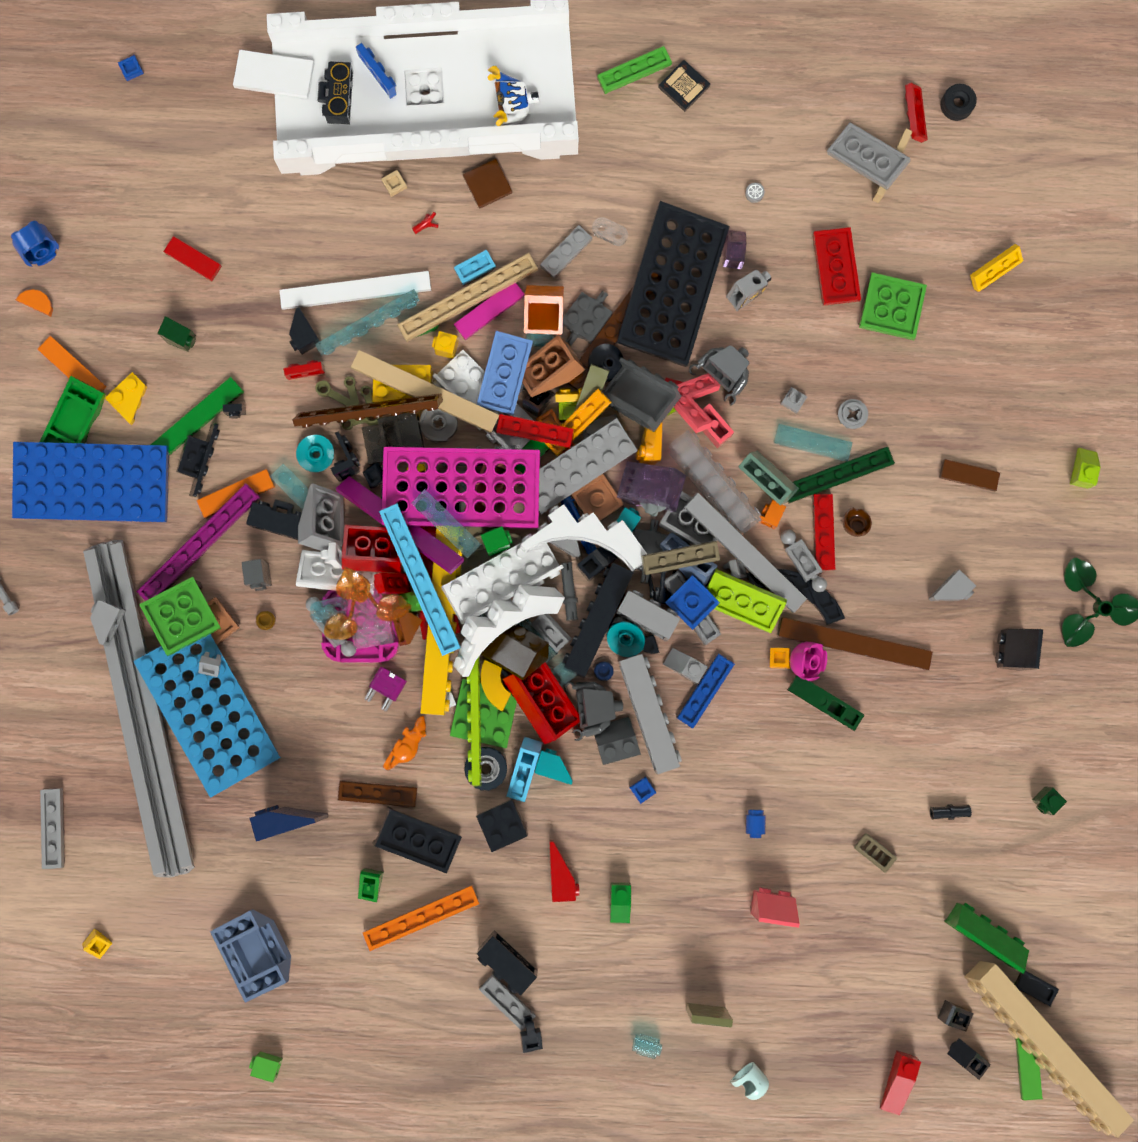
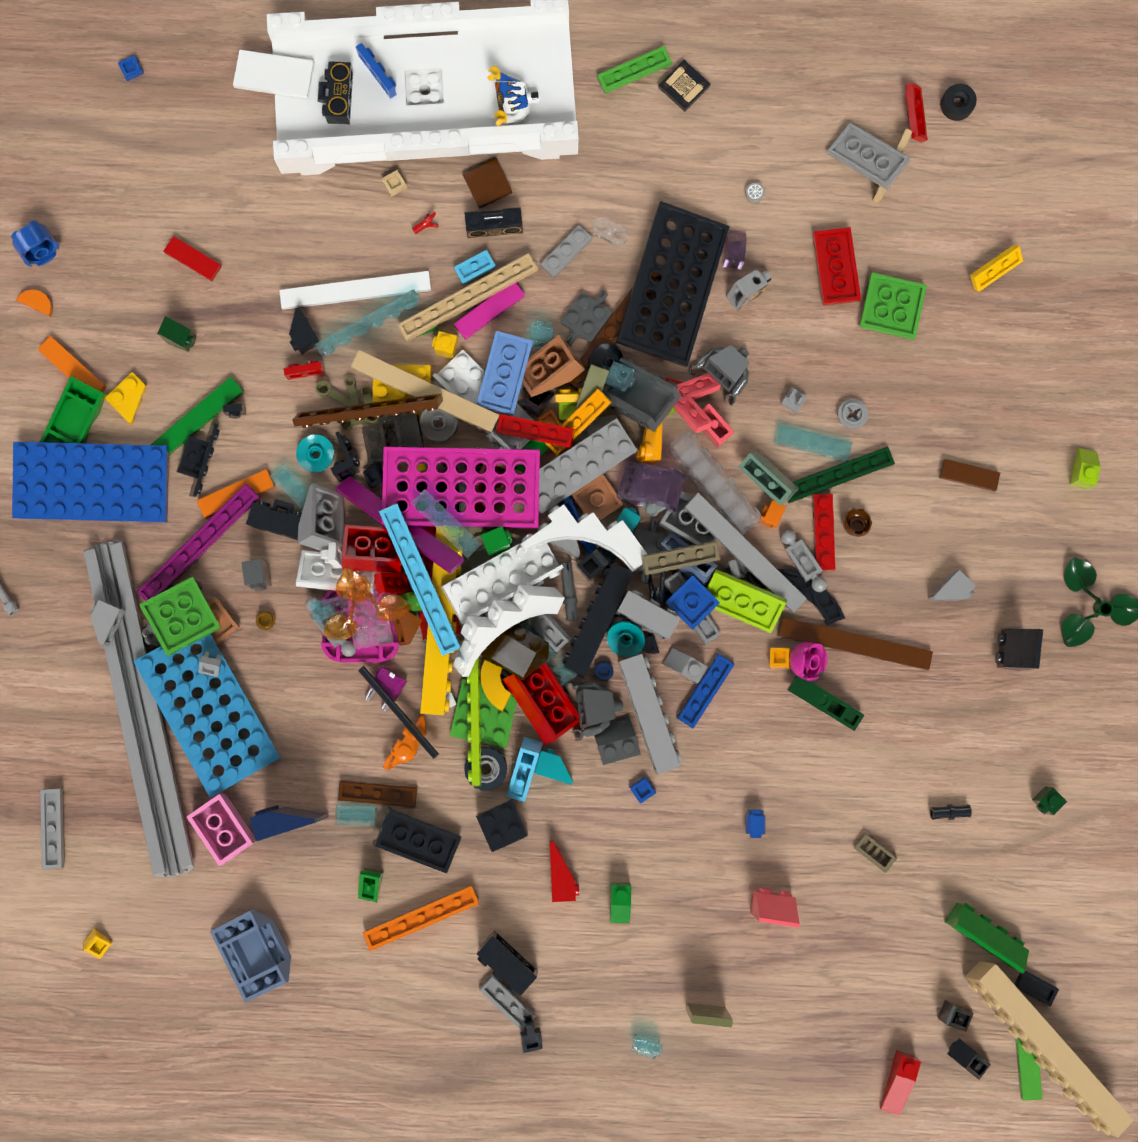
bright green brick [249,1051,283,1083] -> none
orange slope [524,285,564,335] -> none
light aqua helmet [730,1062,769,1100] -> none
none -> light grey plant [142,624,160,646]
none -> bright pink brick [187,793,256,866]
none -> clear light blue plate [335,805,376,826]
none -> black piece [358,666,439,759]
none -> black piece [464,207,523,238]
none -> clear light blue brick [605,361,636,392]

